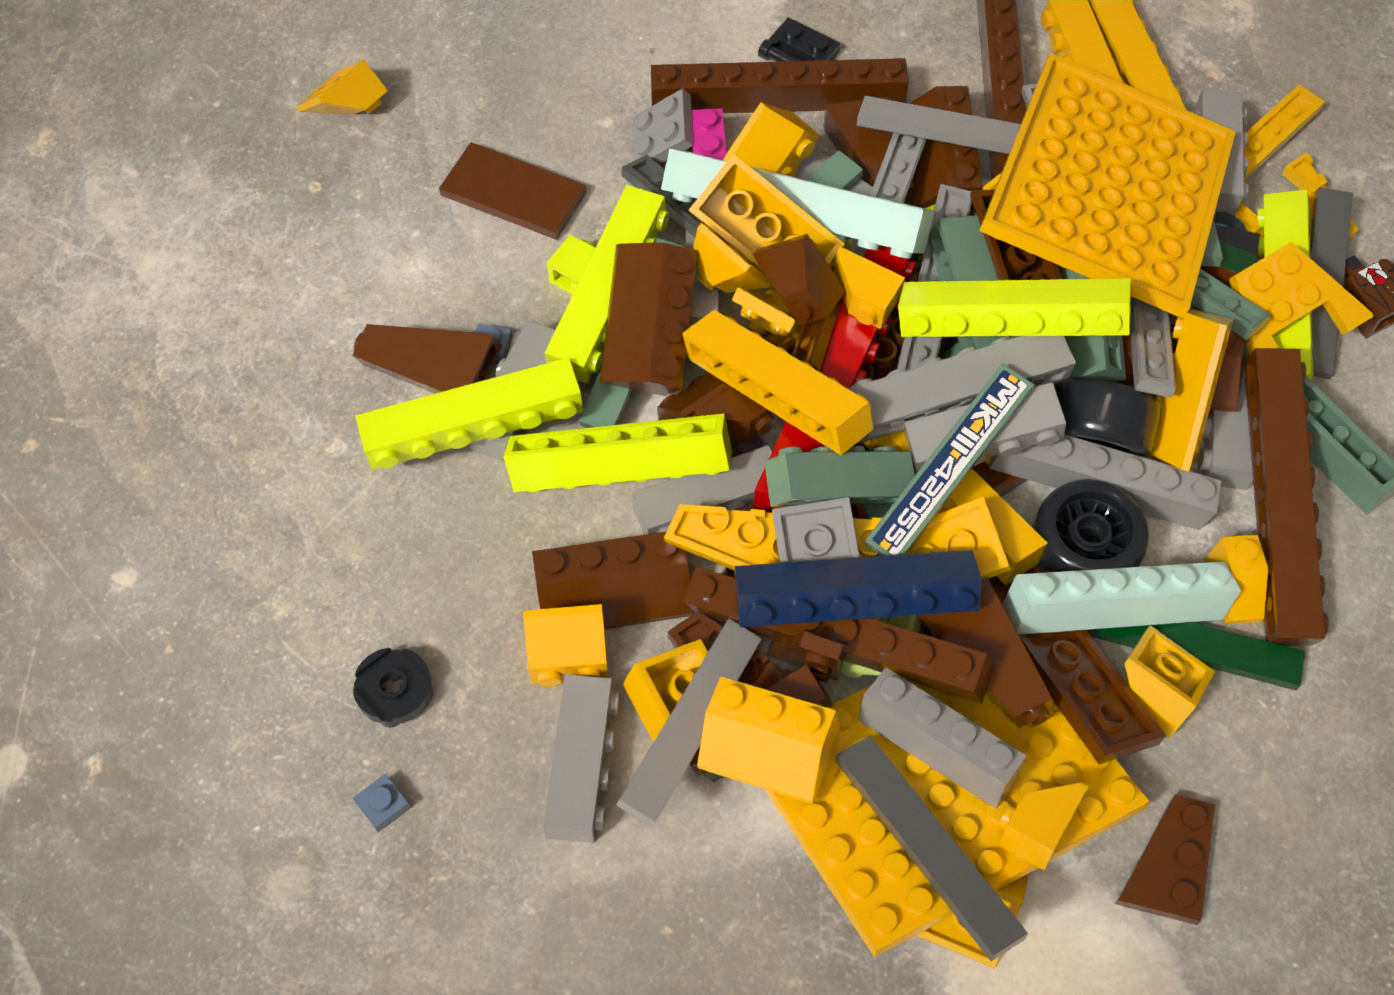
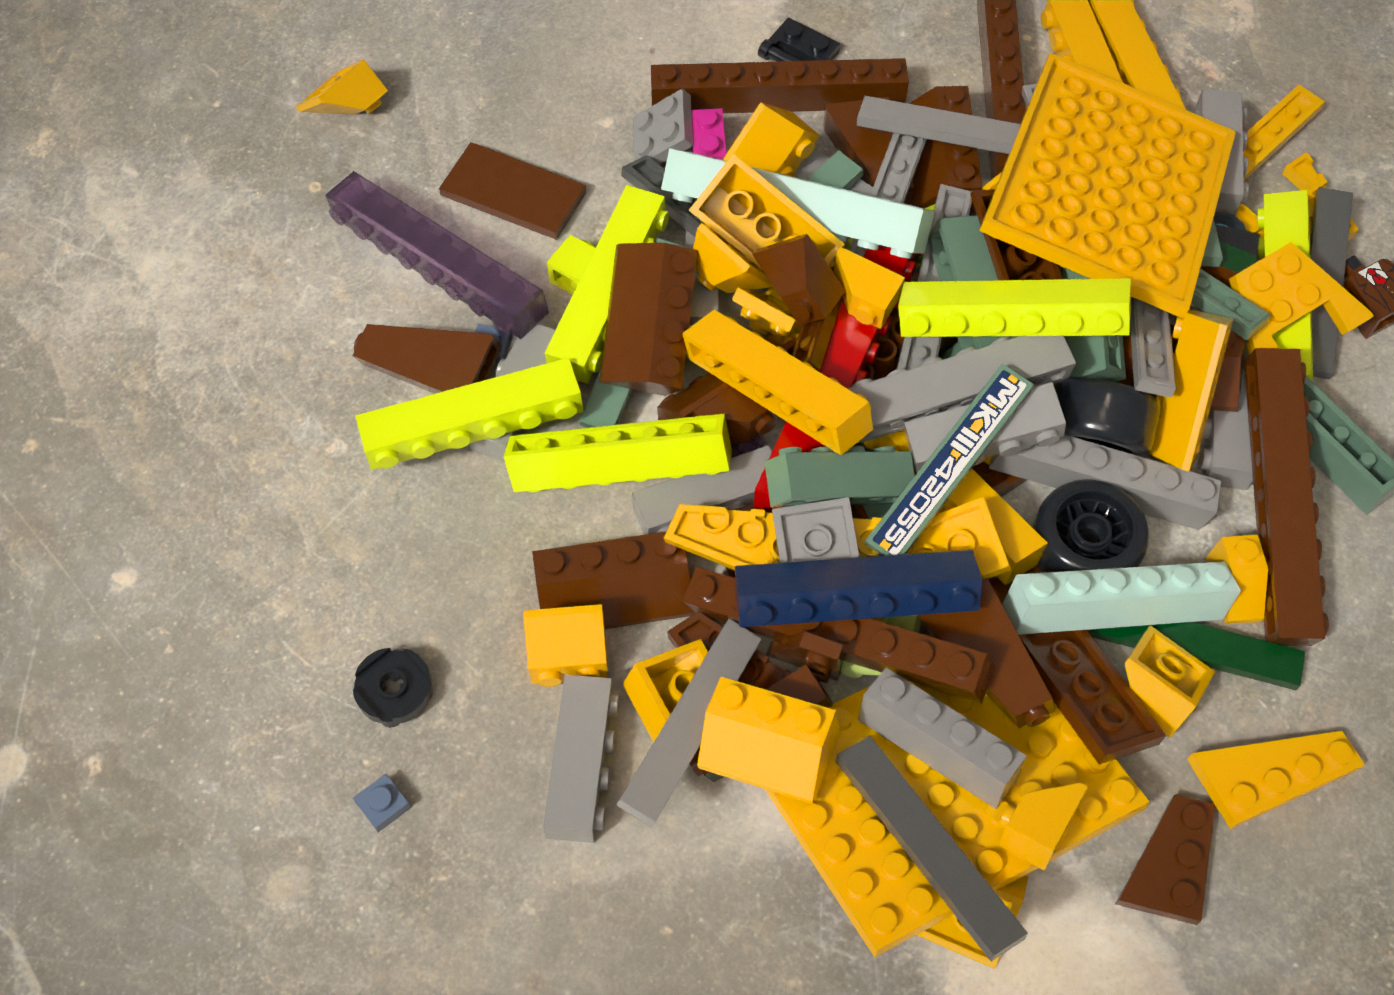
none -> clear purple brick [325,171,549,339]
none -> yellow wing [1187,731,1365,830]

